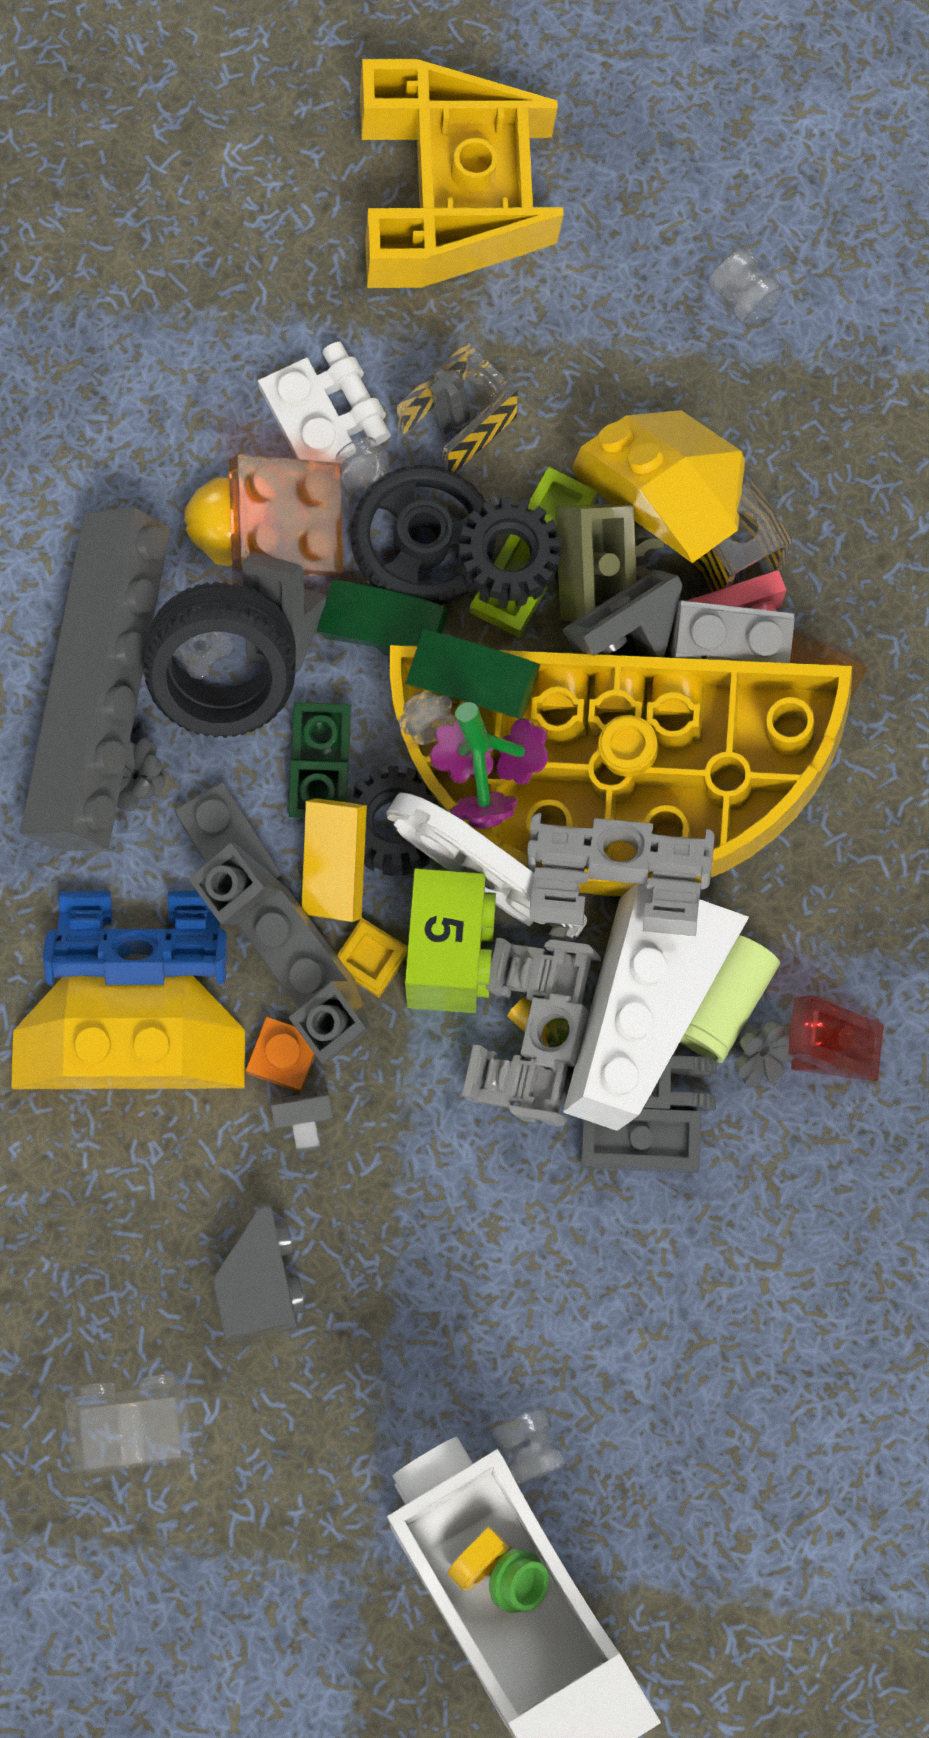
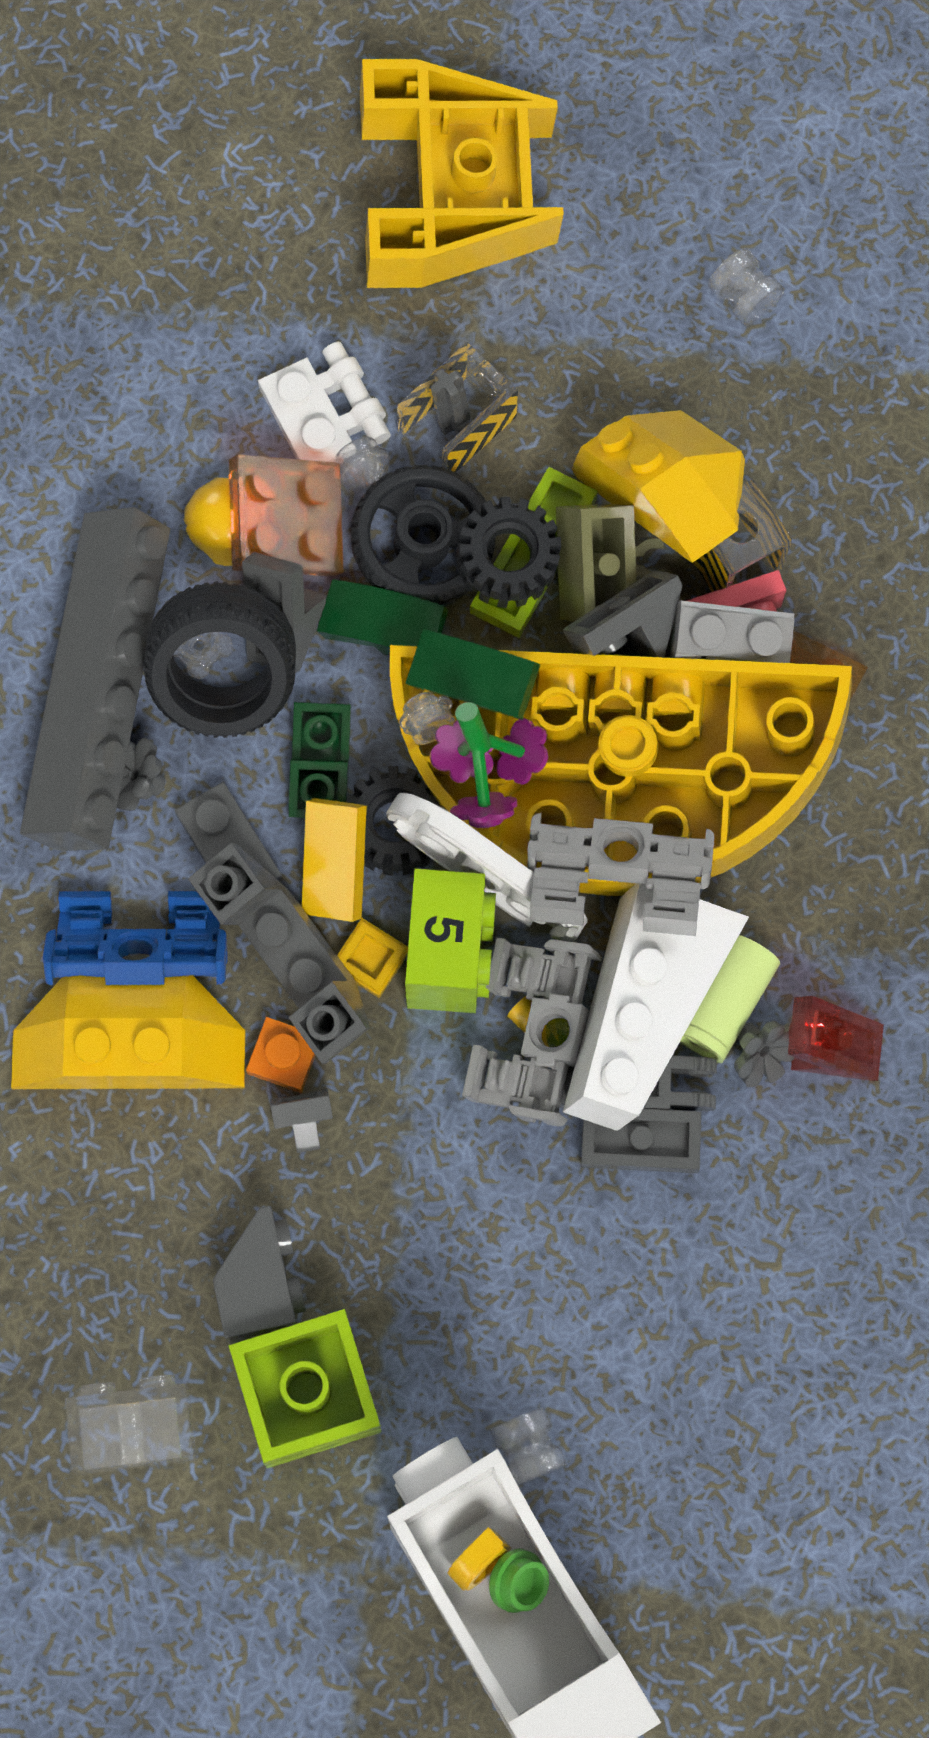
none -> lime brick [229,1309,382,1469]

